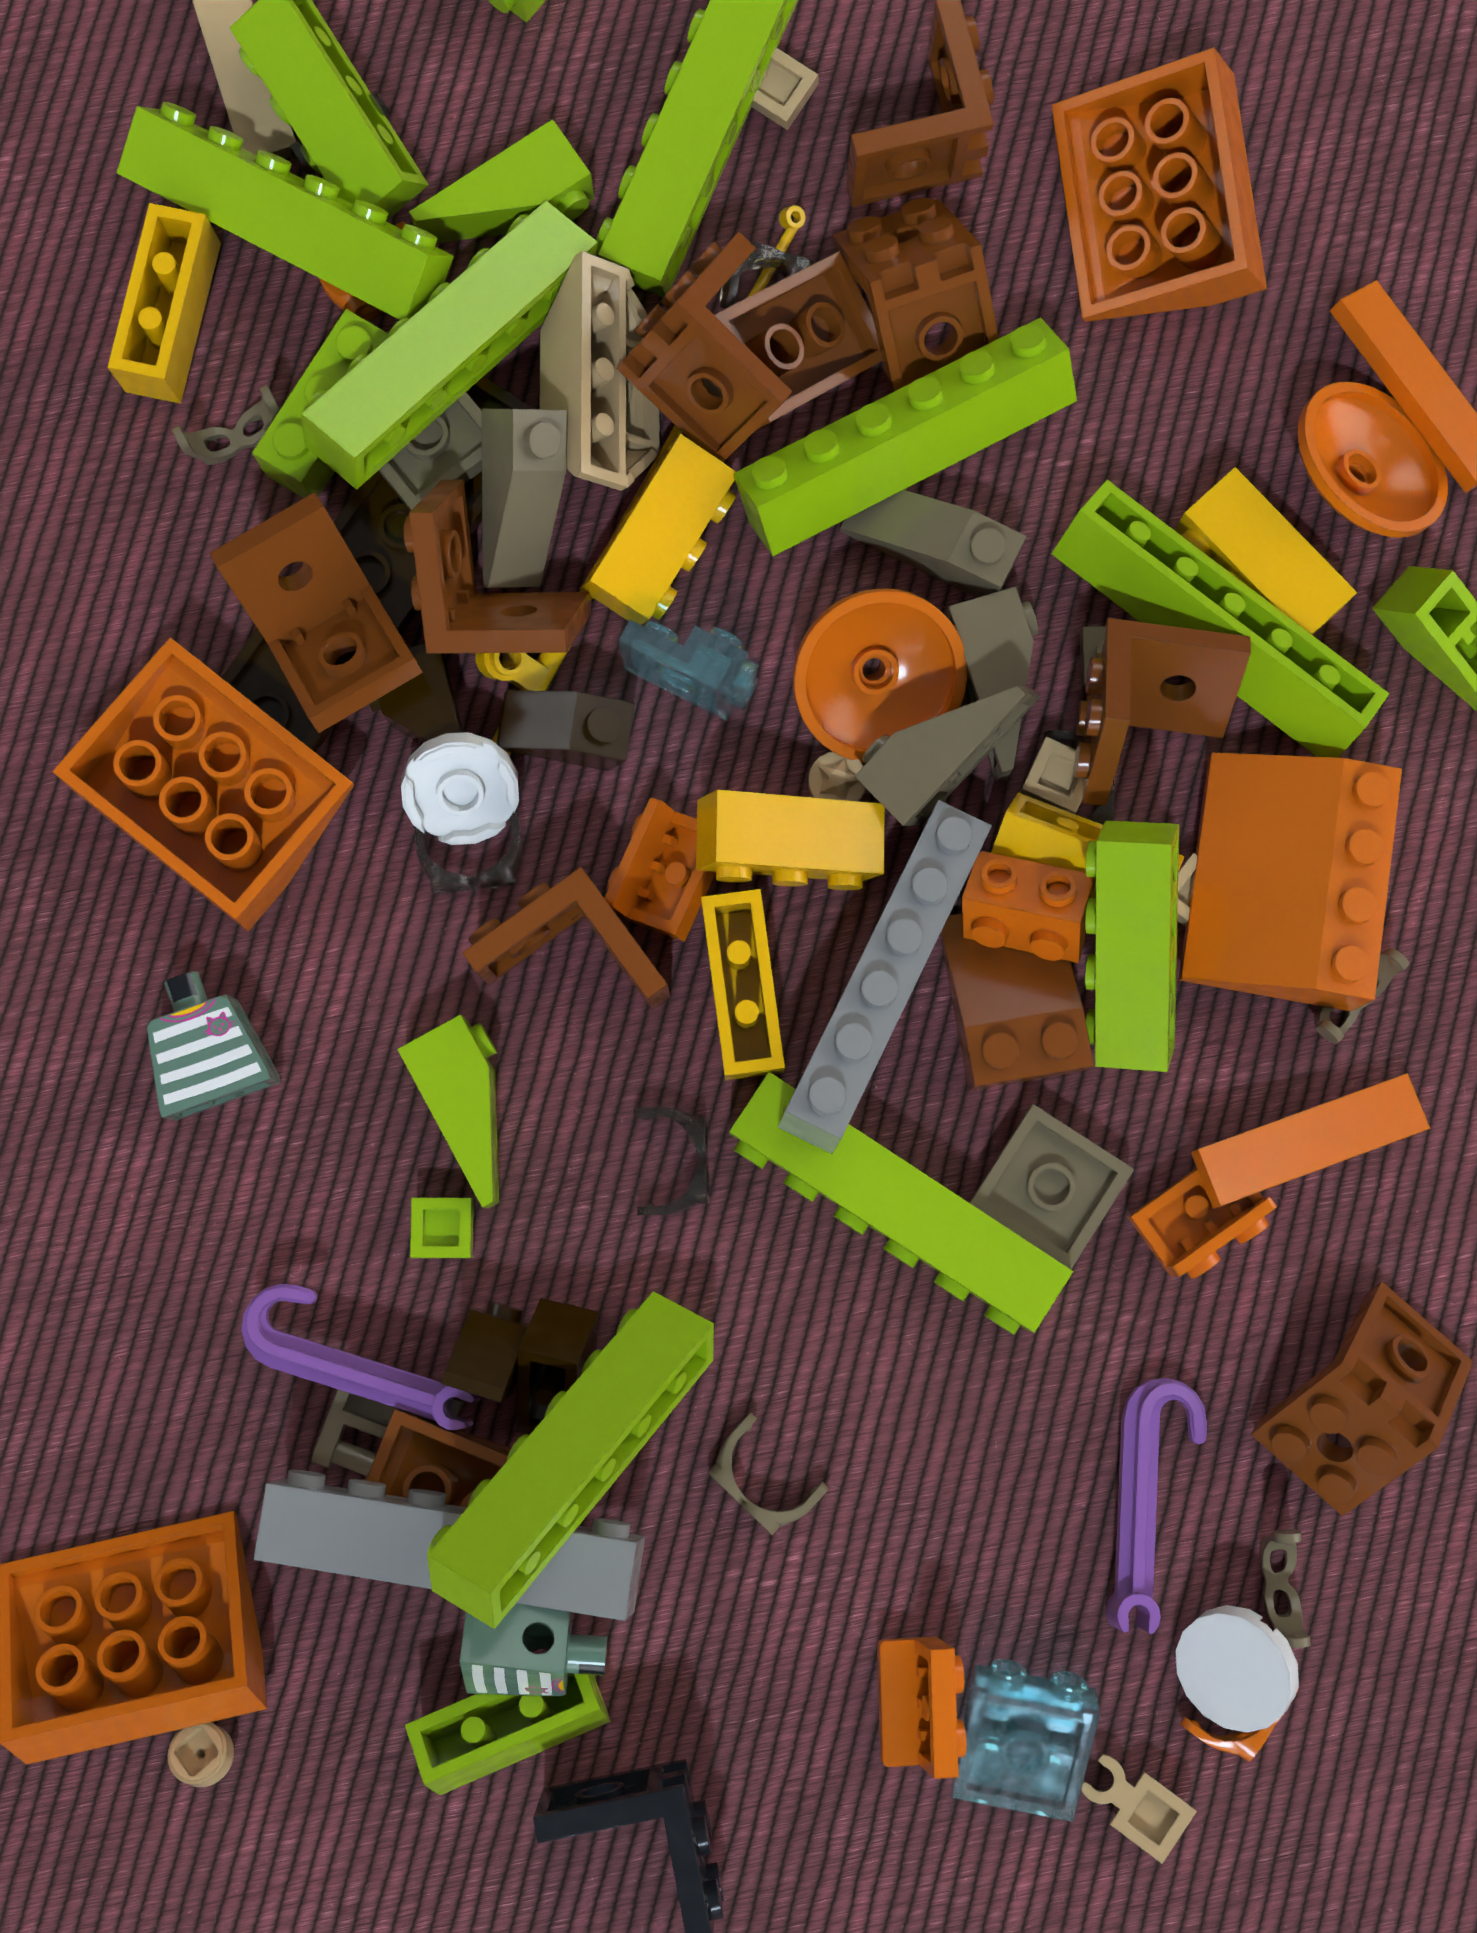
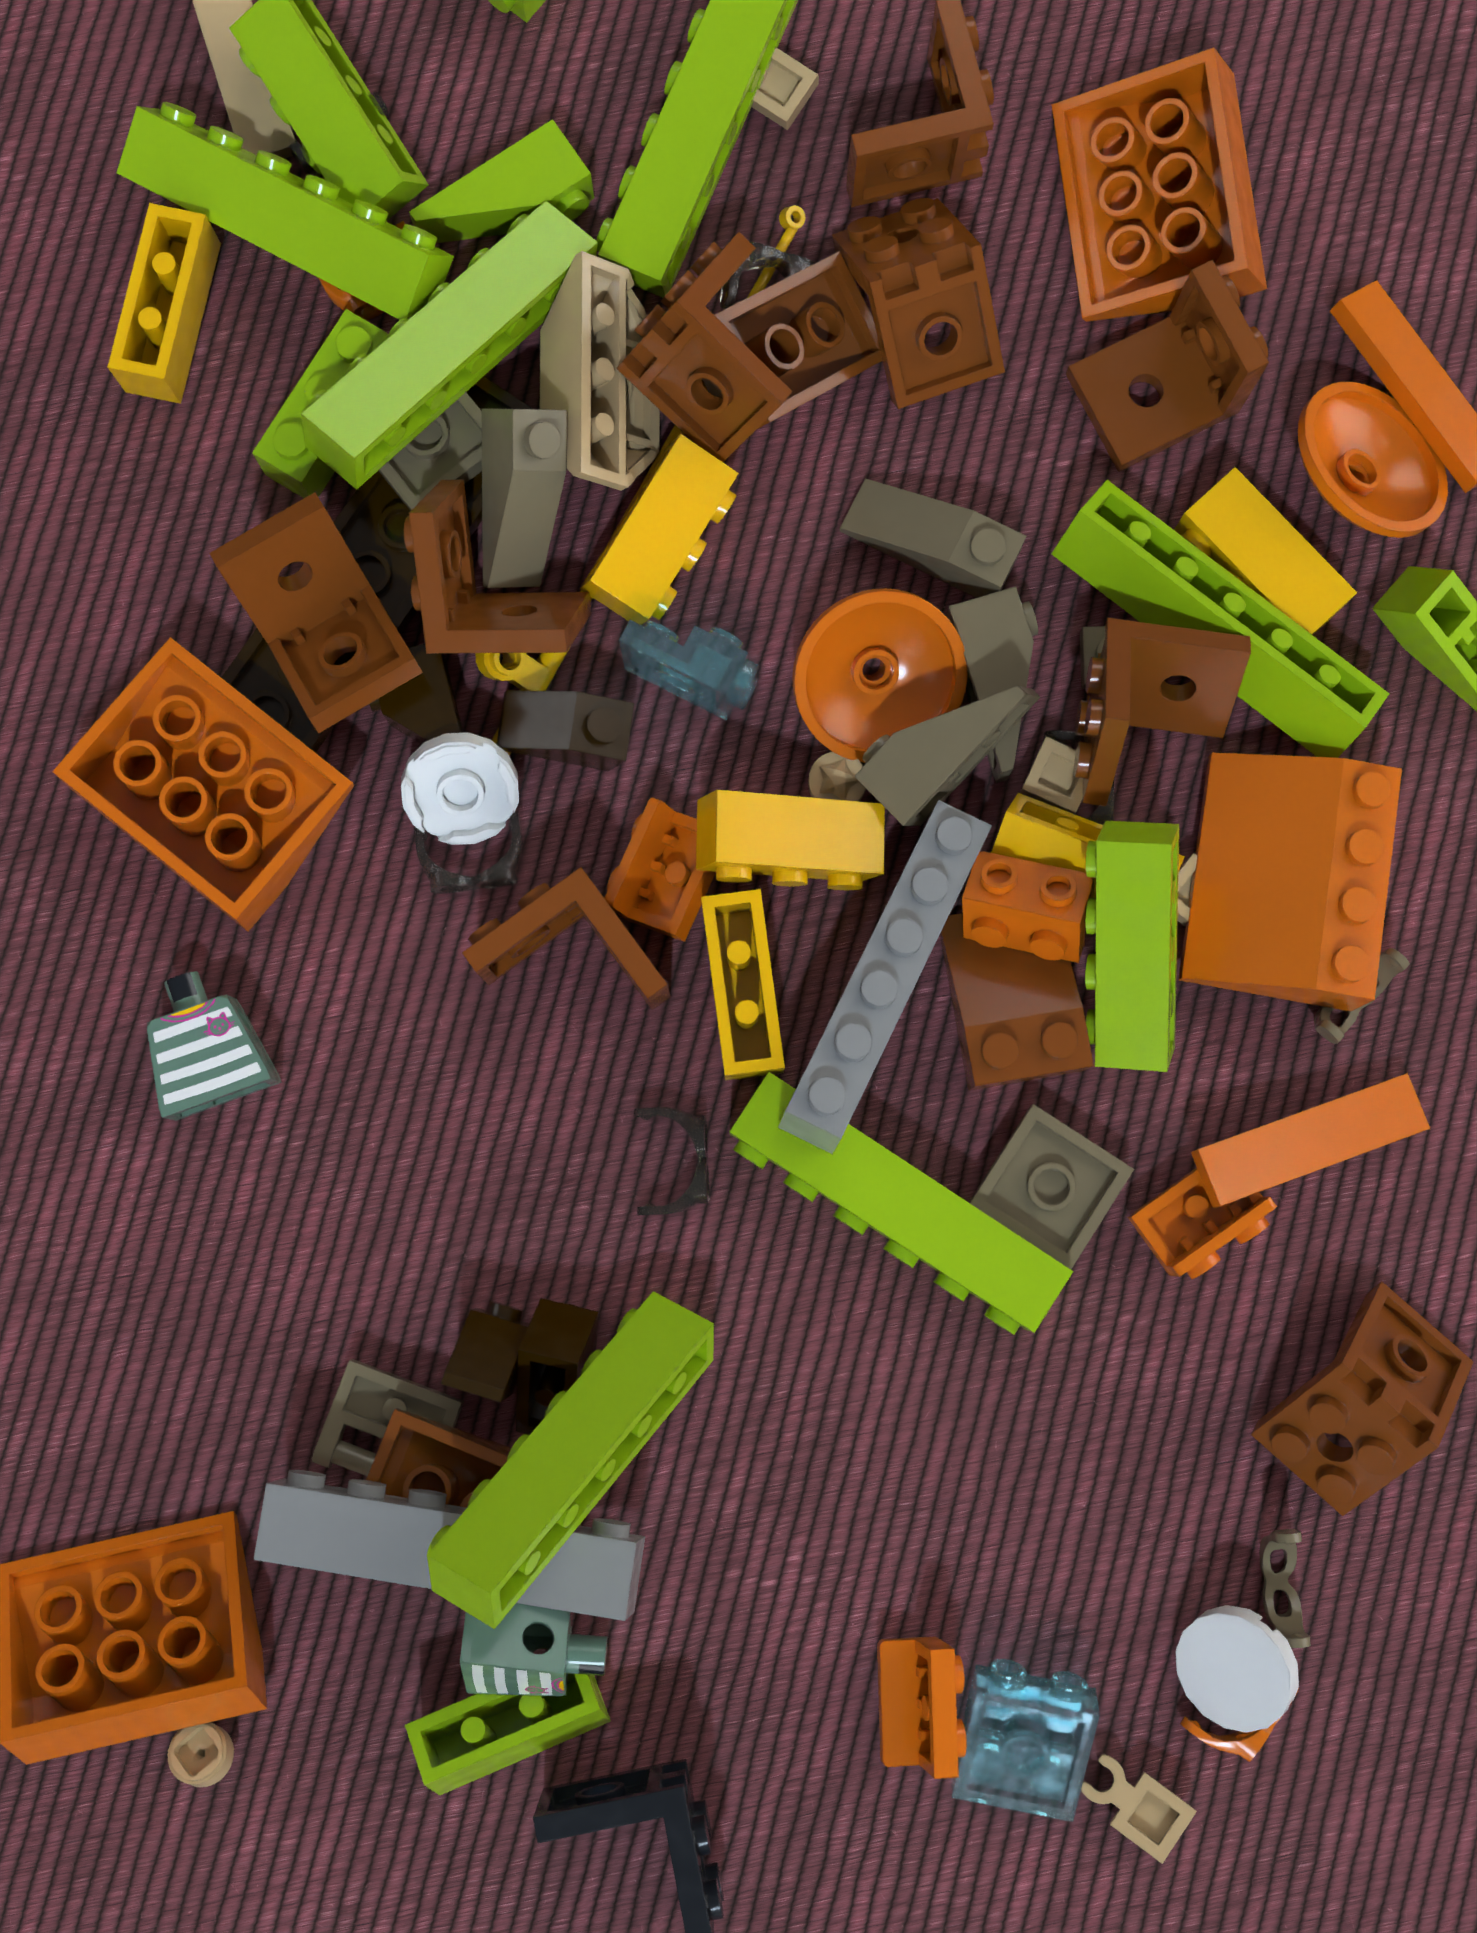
dark tan cap [172,385,280,465] -> none
medium lavender piece [241,1284,481,1431] -> none
lime slope [397,1015,499,1208] -> none
lime plate [410,1198,474,1258] -> none
dark tan cap [707,1412,829,1536] -> none
lime brick [733,317,1077,556] -> none
medium lavender piece [1106,1377,1207,1634] -> none
none -> dark orange bracket [1066,259,1269,472]

